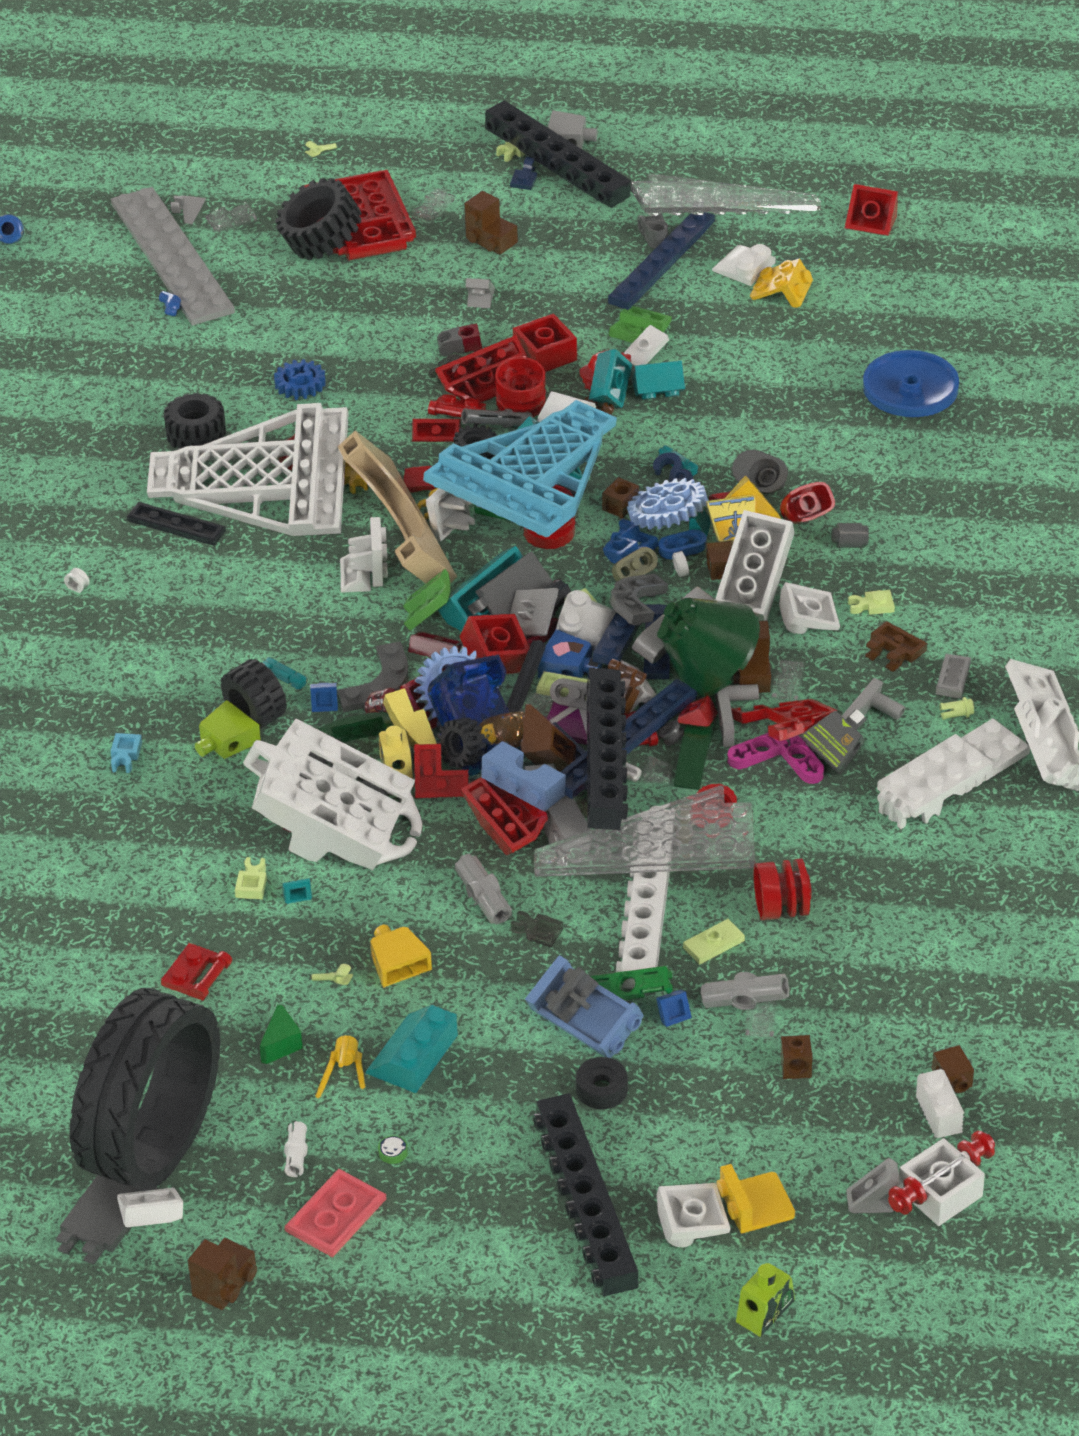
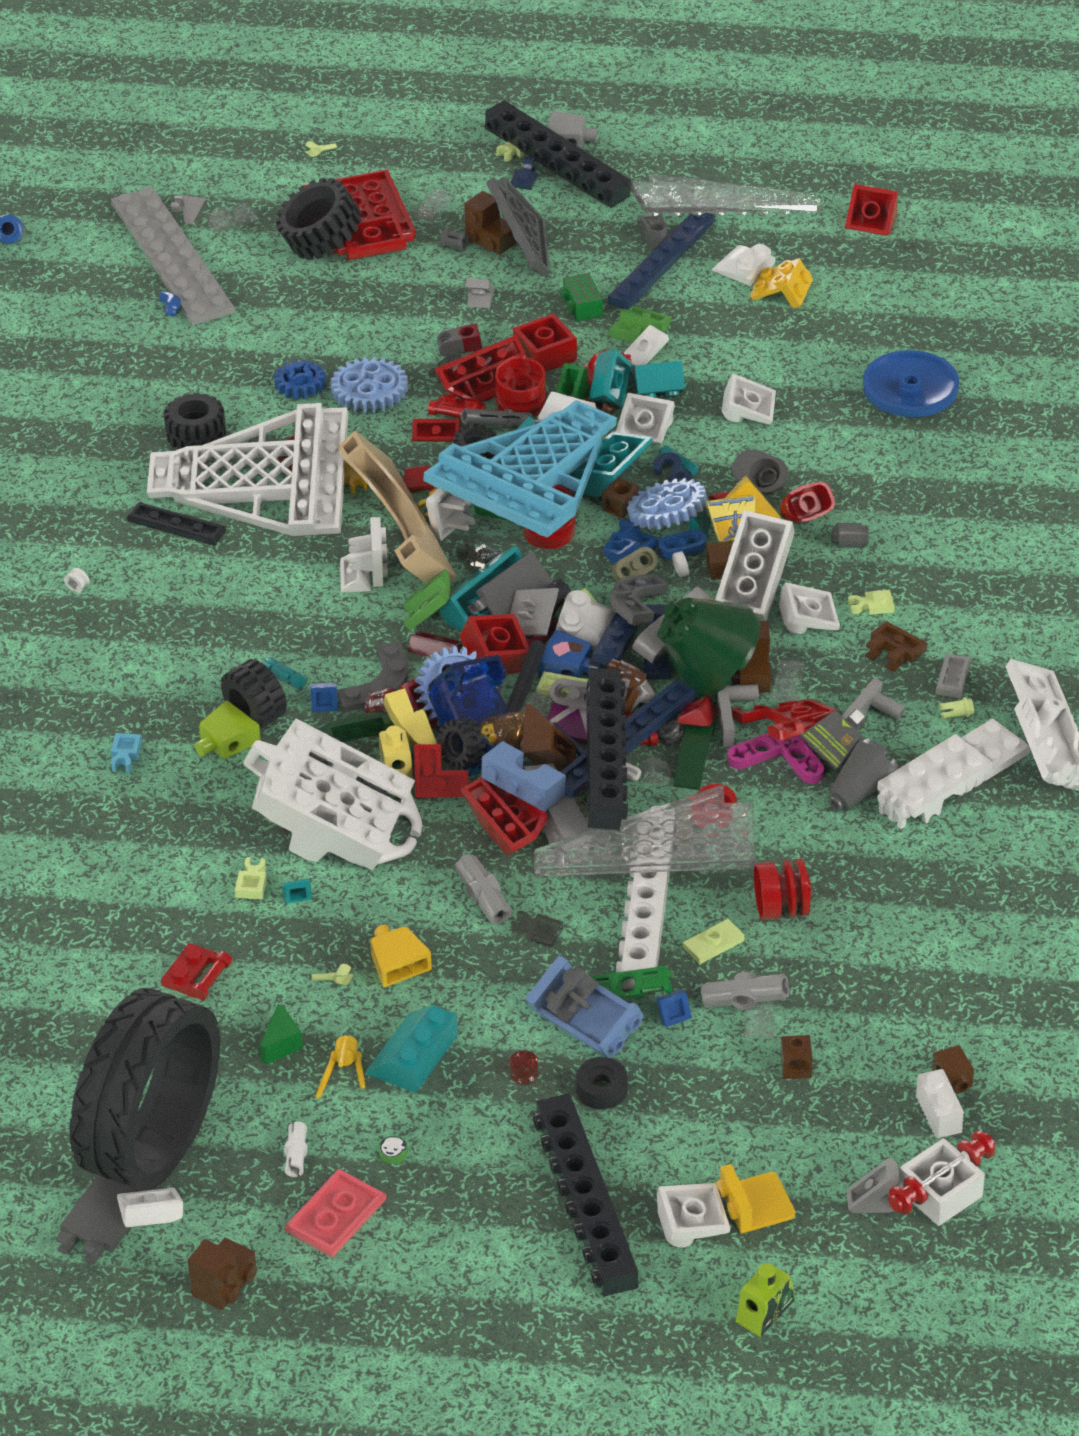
none -> light blue gear [331,357,408,413]
none -> dark grey bush [440,227,469,252]
none -> clear smoke plate [456,542,501,569]
none -> dark grey wing [486,176,550,276]
none -> clear red wheel [509,1050,539,1085]
none -> green slope [556,363,590,400]
none -> green brick [560,273,603,321]
none -> teal slope [573,431,653,498]
none -> white slope [615,393,675,445]
none -> white slope [722,374,776,424]
none -> dark grey cone [828,739,899,811]

